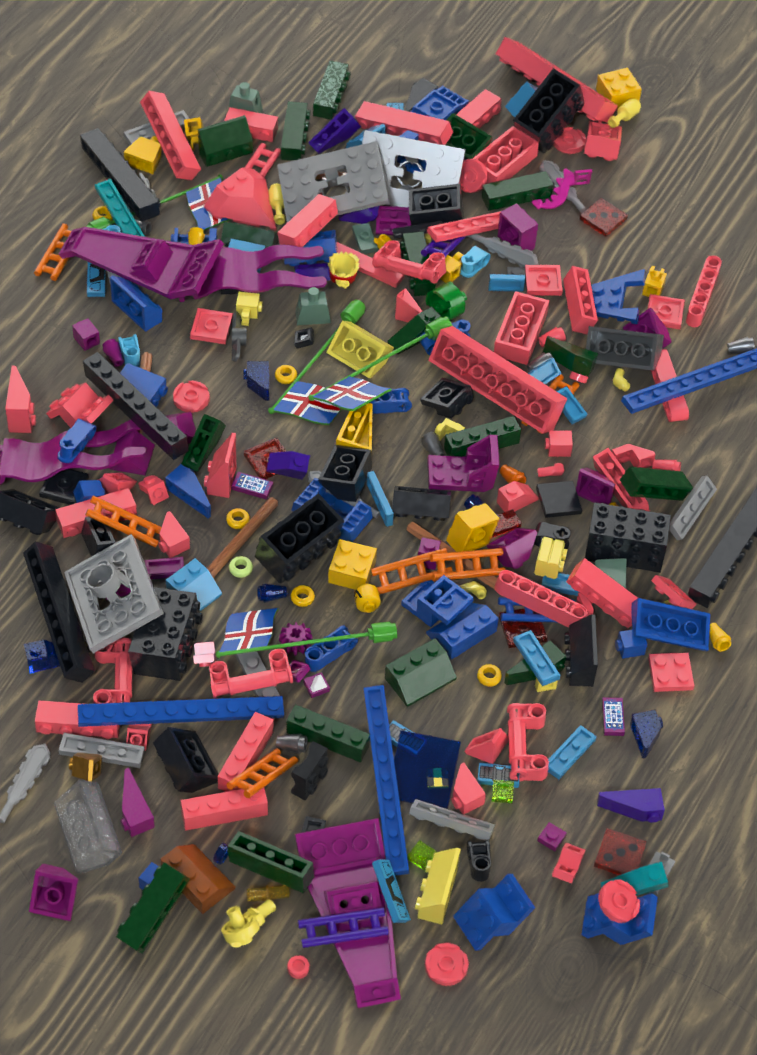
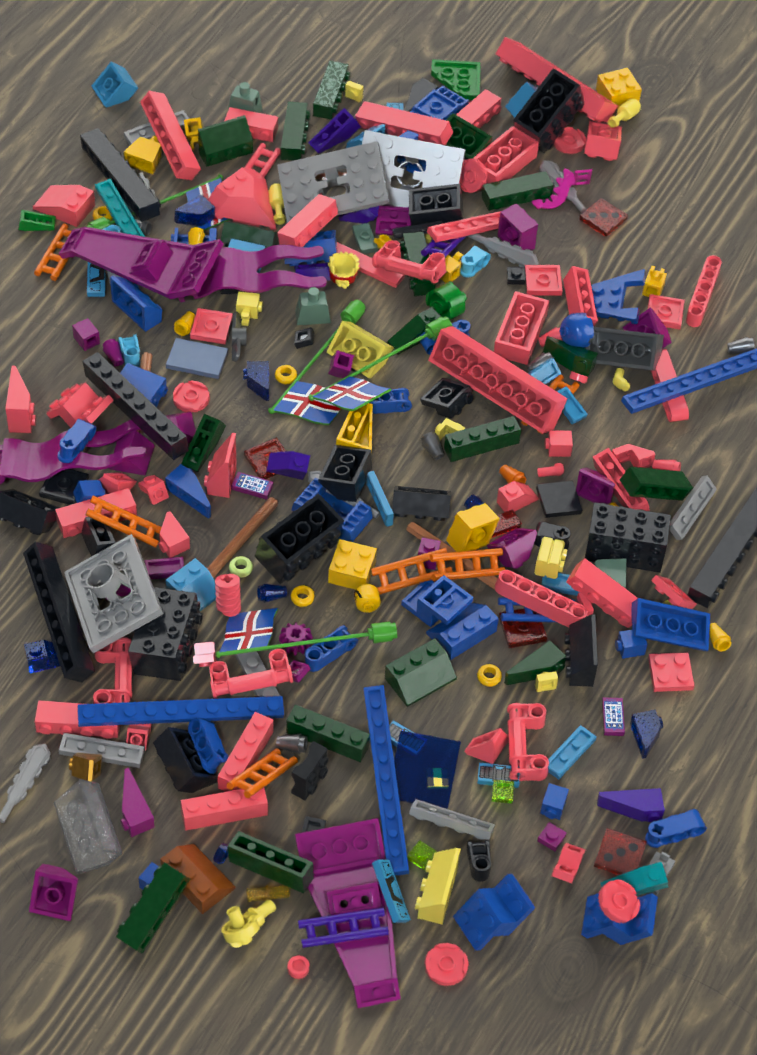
yellow piece [226,508,250,529] -> none
magenta tile [303,672,330,698] -> none
coral slope [395,289,423,322] -> none
magenta bracket [427,435,499,492] -> none
coral slope [452,763,486,814] -> none
light yellow arm [459,581,487,599] -> none
dark azure tile [488,274,525,291] -> none
dark azure tile [513,630,561,687] -> none
none -> green slope [18,210,56,231]
none -> coral slope [33,185,95,227]
none -> dark azure slope [91,62,138,107]
none -> sand blue tile [166,338,228,379]
none -> clear blue slope [174,195,215,226]
none -> yellow cone [174,311,195,336]
none -> blue piece [188,718,228,774]
none -> coral piece [215,574,241,617]
none -> magenta brick [328,350,354,379]
none -> light yellow plate [345,81,363,102]
none -> green plate [431,59,480,100]
none -> blue brick [540,783,569,820]
none -> blue cylinder [560,313,594,348]
none -> blue piece [645,809,707,848]

